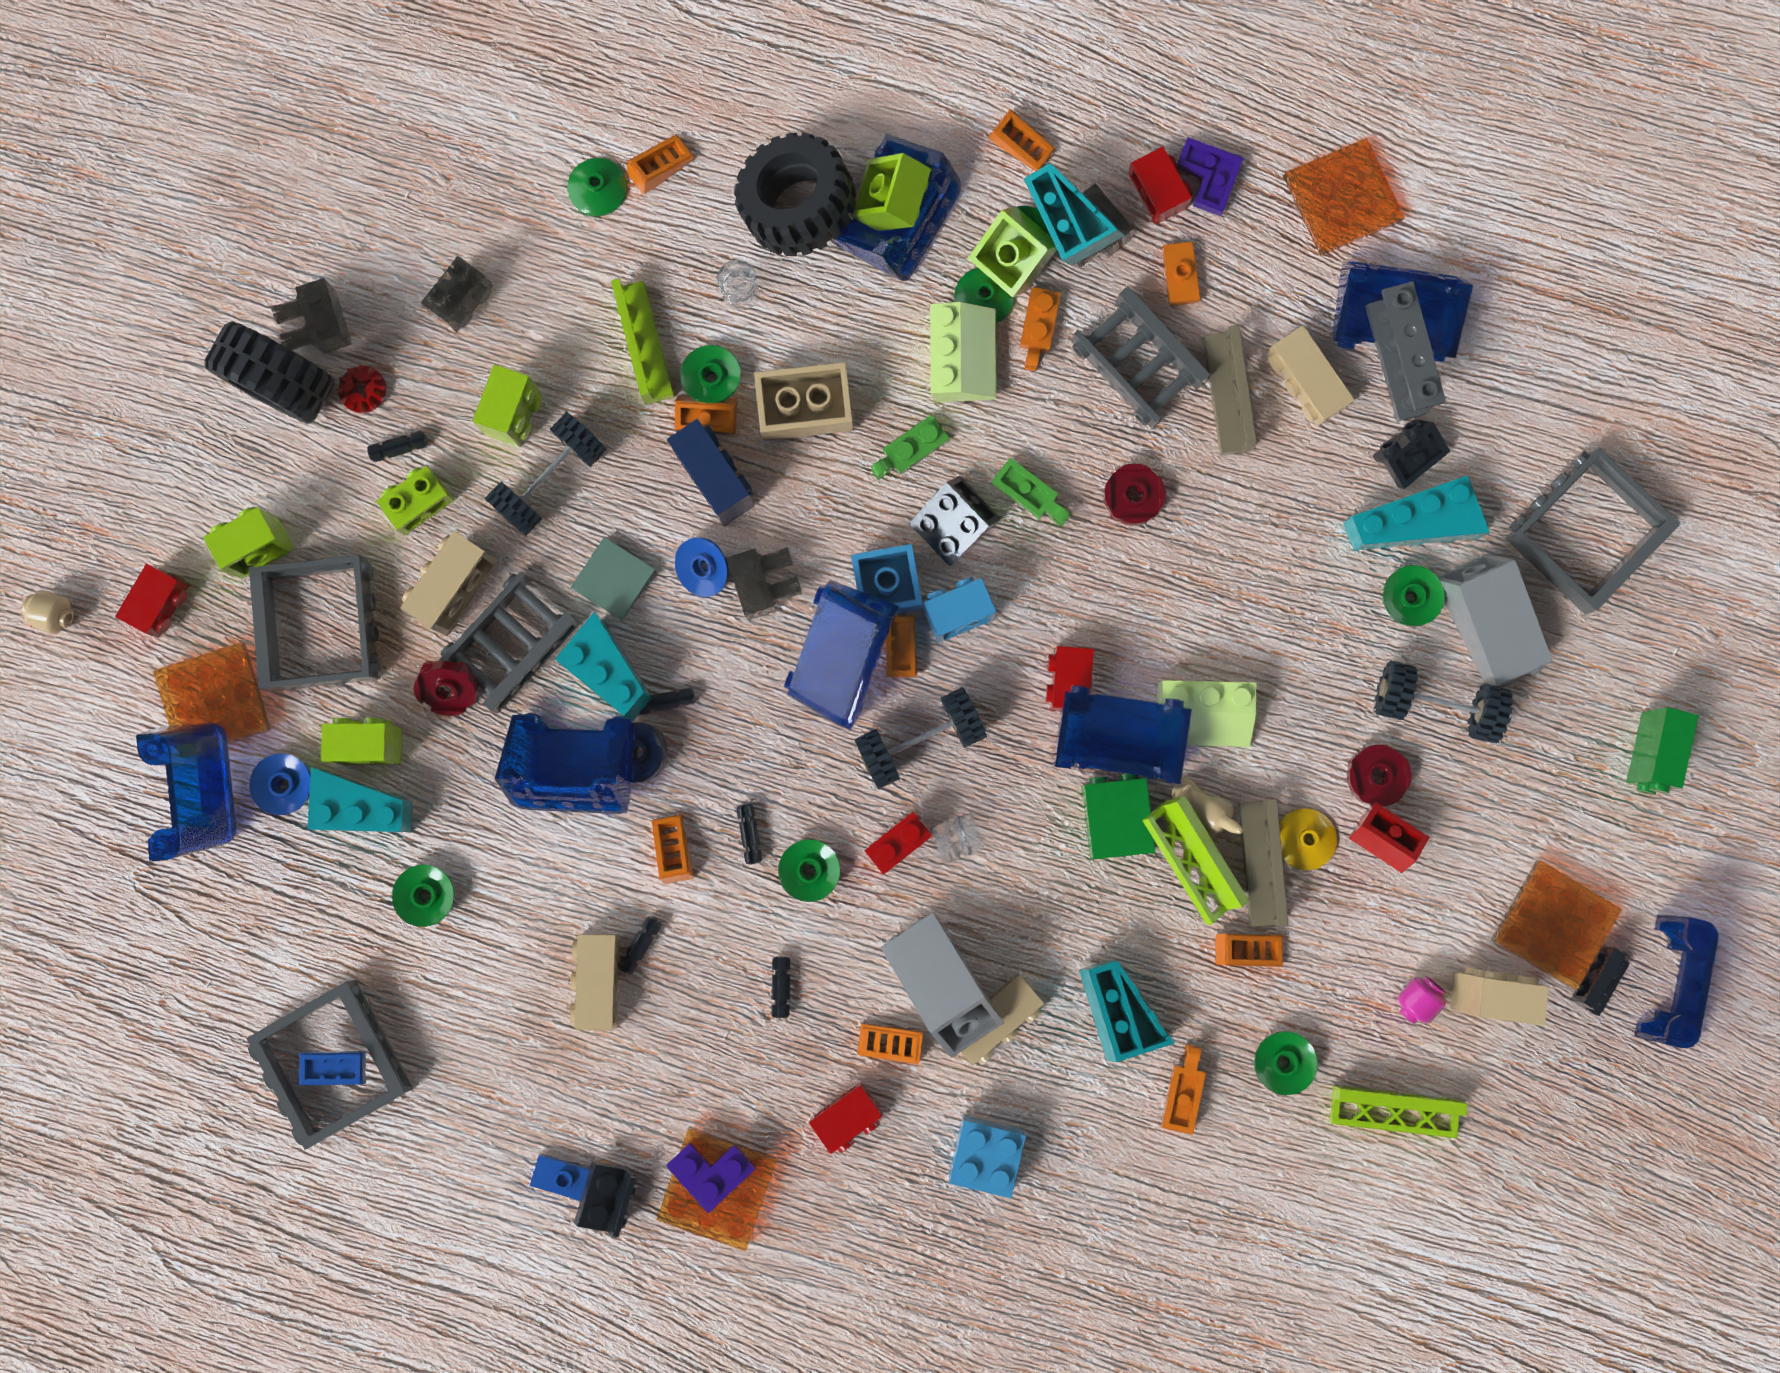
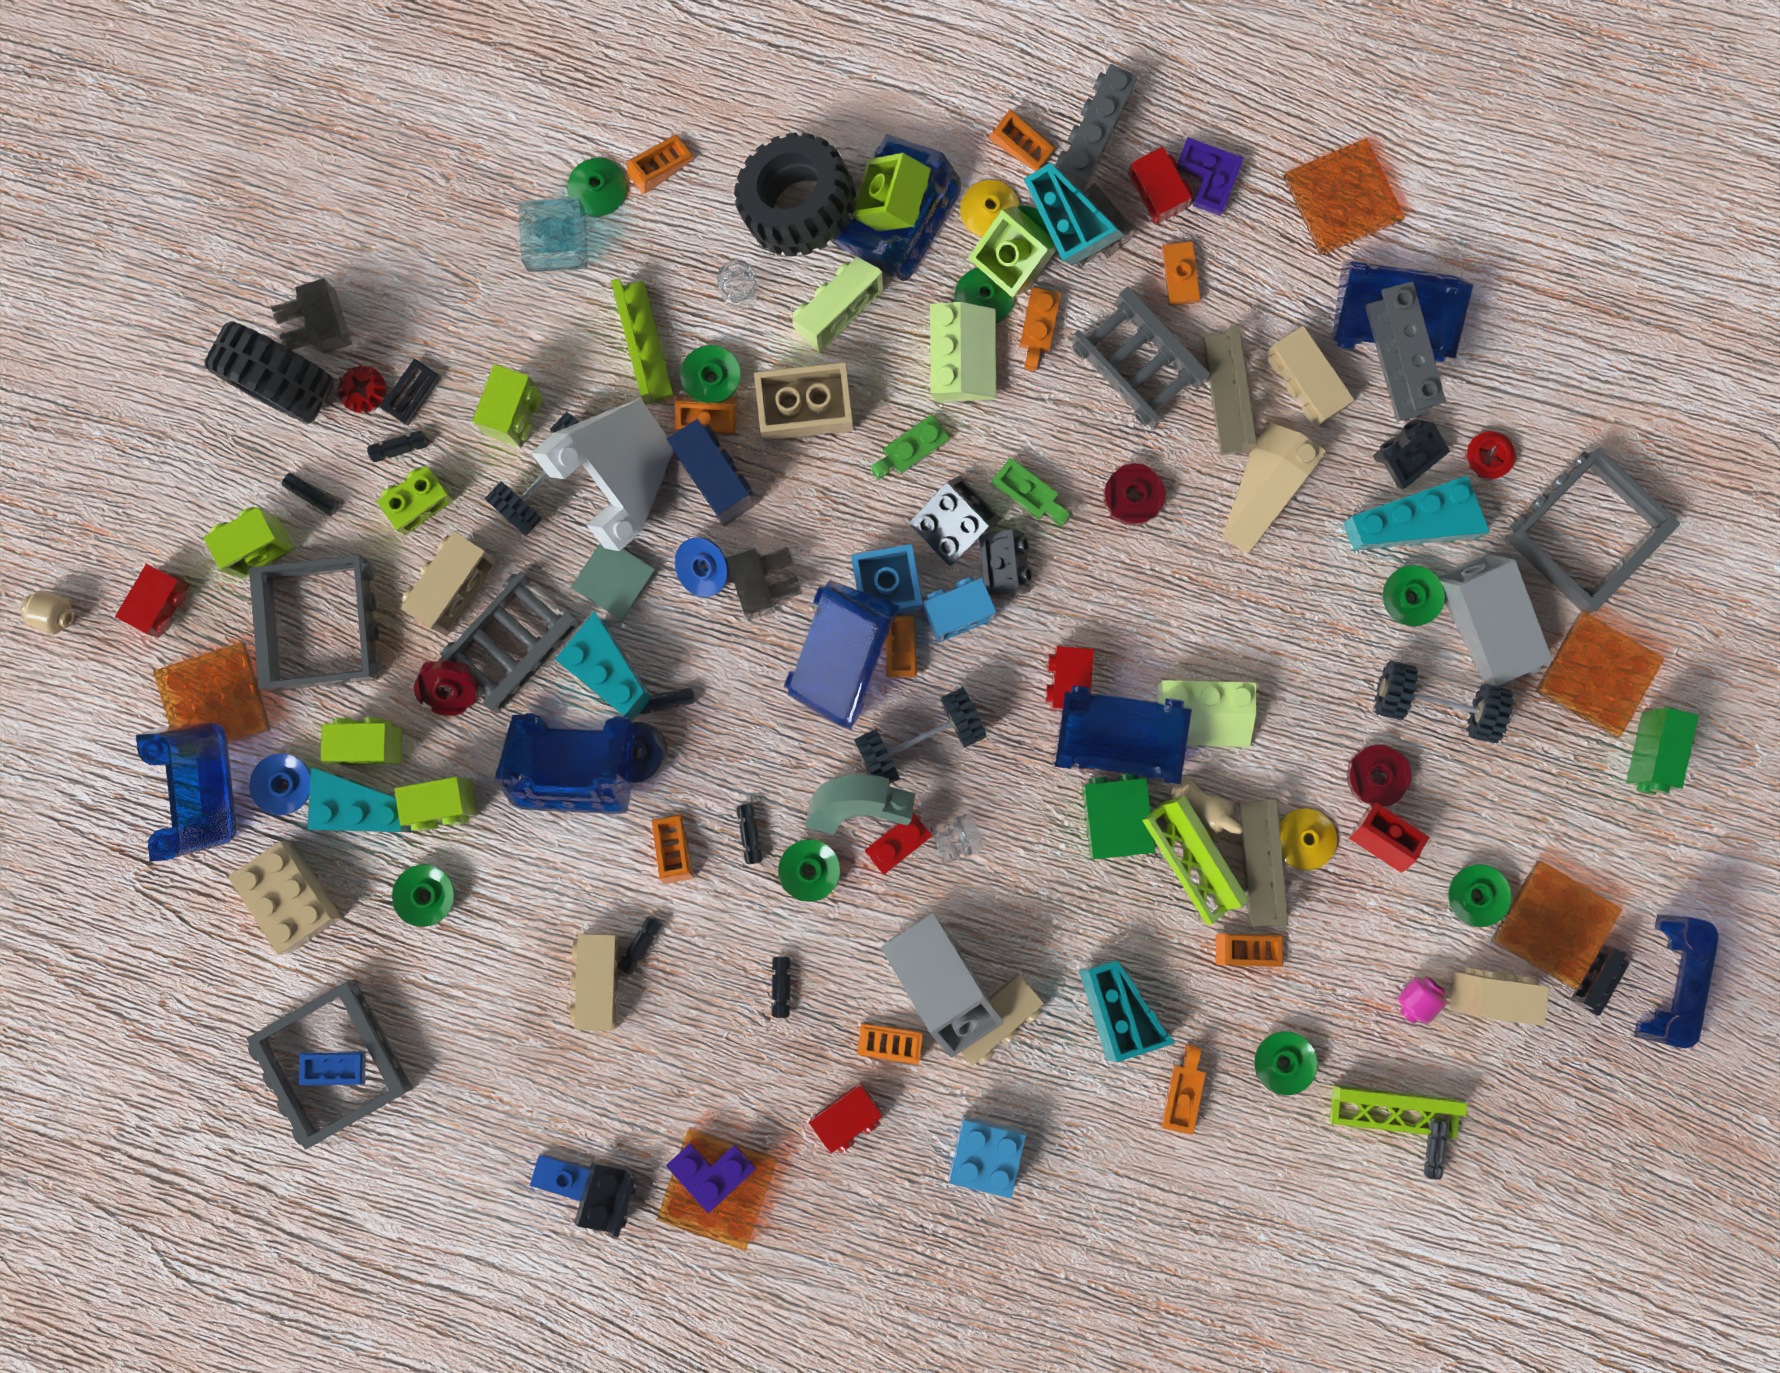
clear smoke brick [421,256,493,333] -> none
none -> tan brick [228,841,342,955]
none -> black axle [281,473,339,516]
none -> black tile [380,358,441,426]
none -> lime brick [394,777,478,831]
none -> clear light blue brick [518,198,588,272]
none -> white wedge [531,399,673,551]
none -> yellowish green slope [792,257,883,353]
none -> sand green arch [805,775,915,835]
none -> yellow dish [960,180,1020,238]
none -> black bracket [979,529,1032,596]
none -> dark grey brick [1055,64,1138,193]
none -> tan wedge [1222,422,1326,554]
none -> black axle [1424,1117,1449,1180]
none -> green dish [1448,864,1512,927]
none -> red gear [1465,431,1516,480]
none -> clear orange plate [1535,611,1665,739]

